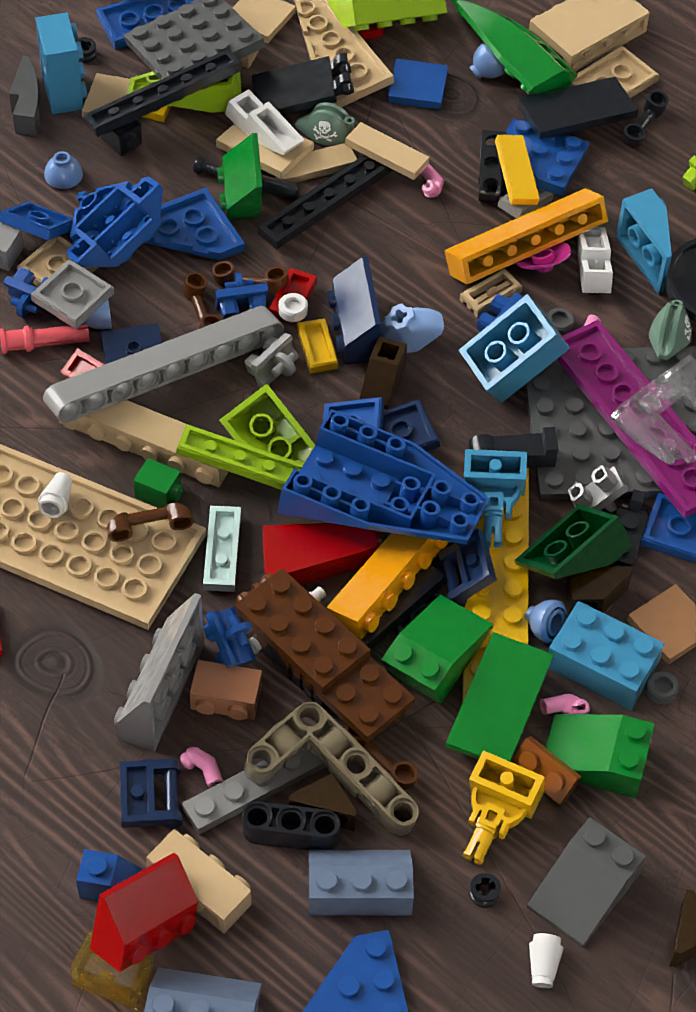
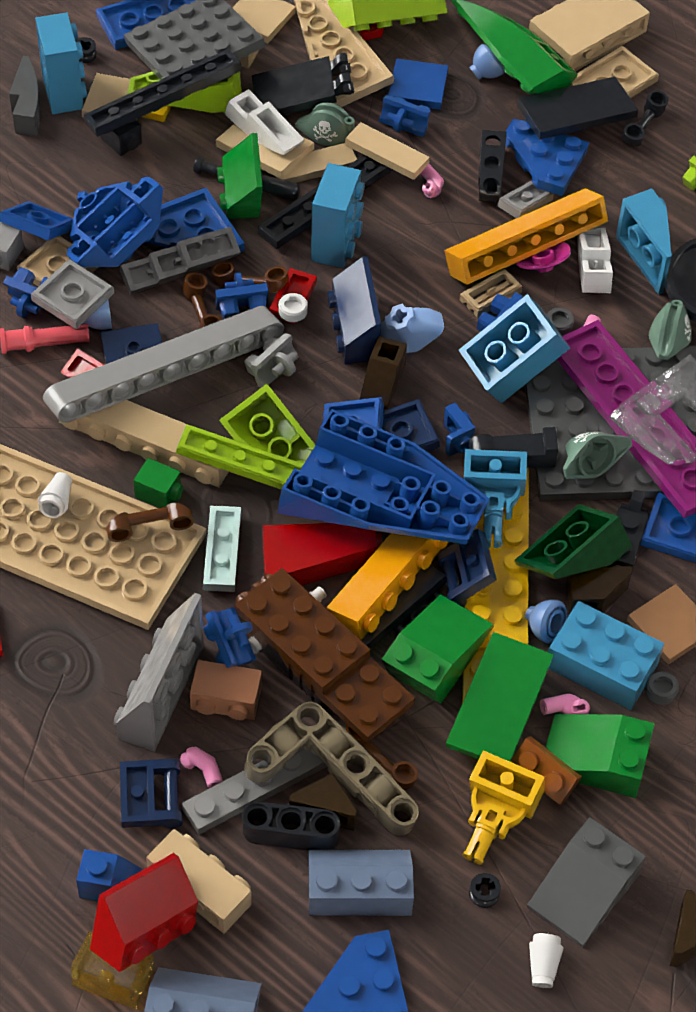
medium blue brick [44,151,83,189] -> none
yellow tile [297,318,338,374] -> none
yellow tile [495,135,540,205] -> none
light grey hips [568,465,628,513] -> none
none -> flat silver slope [120,226,241,295]
none -> dark azure brick [311,163,365,269]
none -> blue hips [379,95,431,137]
none -> blue bracket [443,403,475,457]
none -> sand green hat [563,432,632,479]

